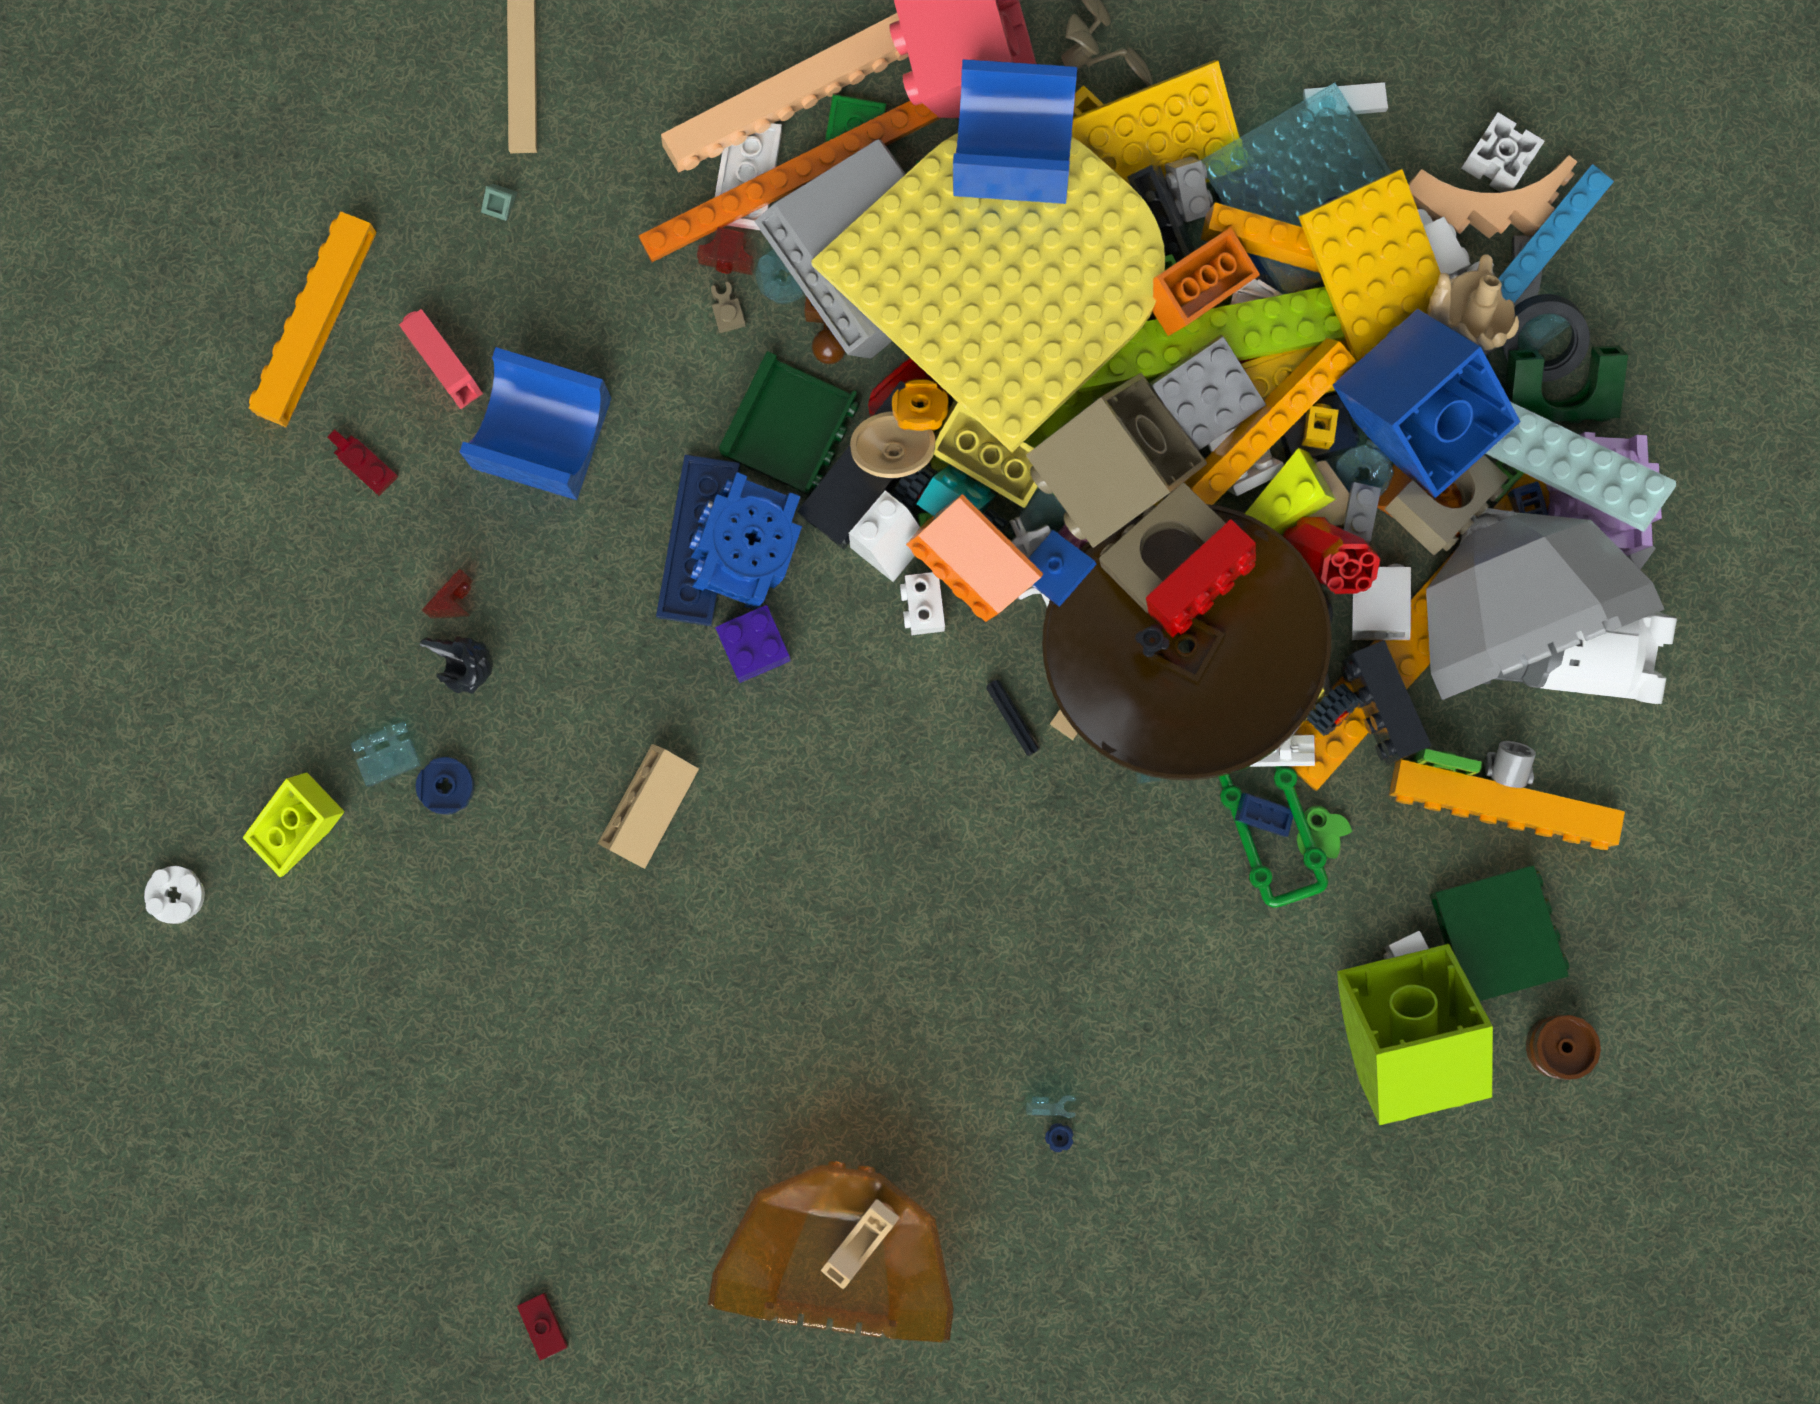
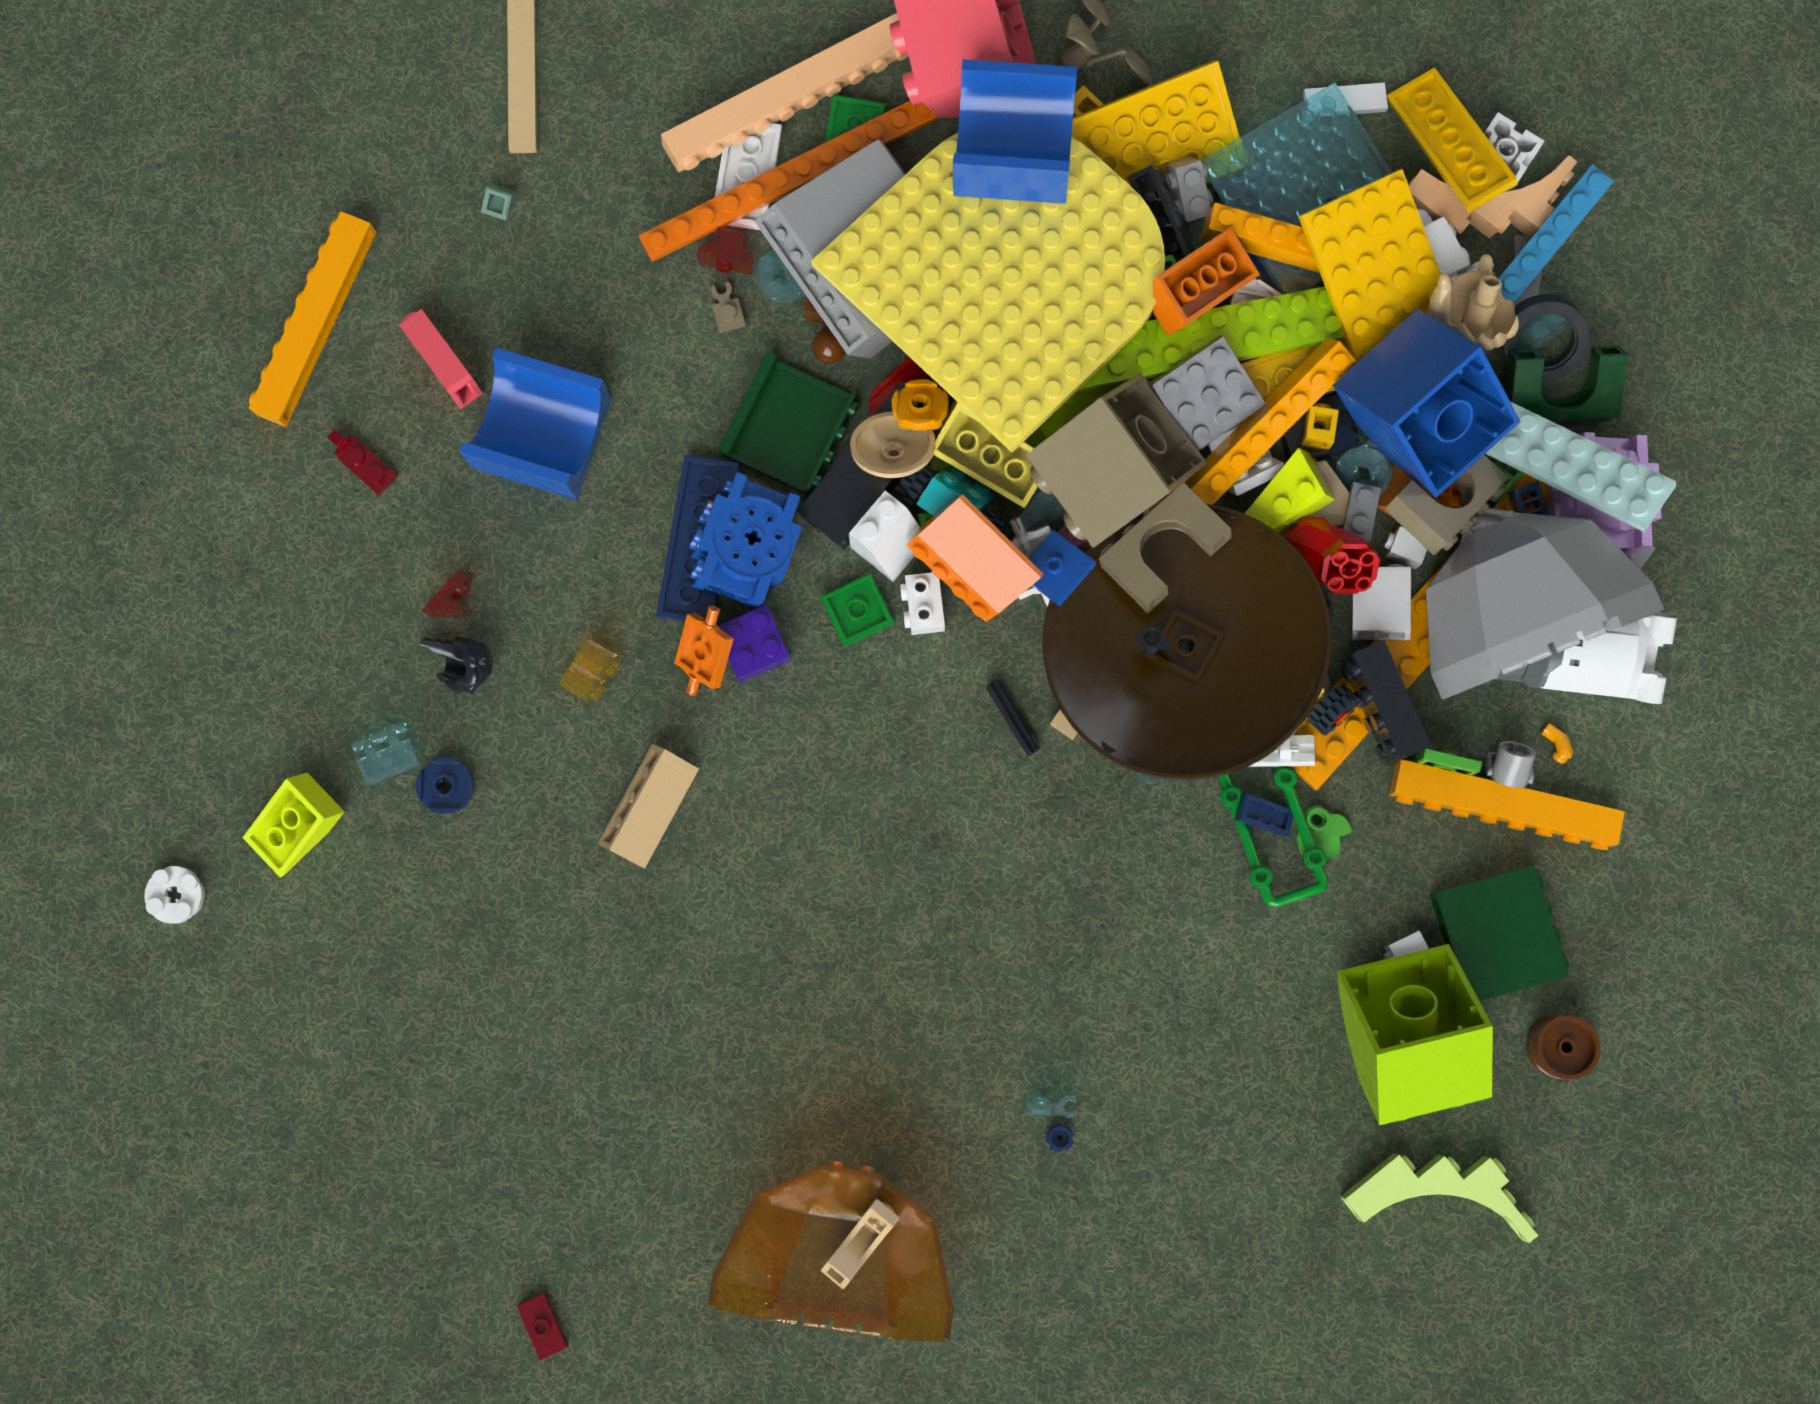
red brick [1146,519,1256,638] -> none
none -> clear yellow brick [559,637,620,704]
none -> orange plate [674,606,734,696]
none -> green plate [820,573,895,648]
none -> yellowish green arch [1340,1153,1538,1243]
none -> white brick [1384,526,1427,569]
none -> yellow plate [1386,67,1518,213]
none -> light orange arm [1540,722,1573,764]

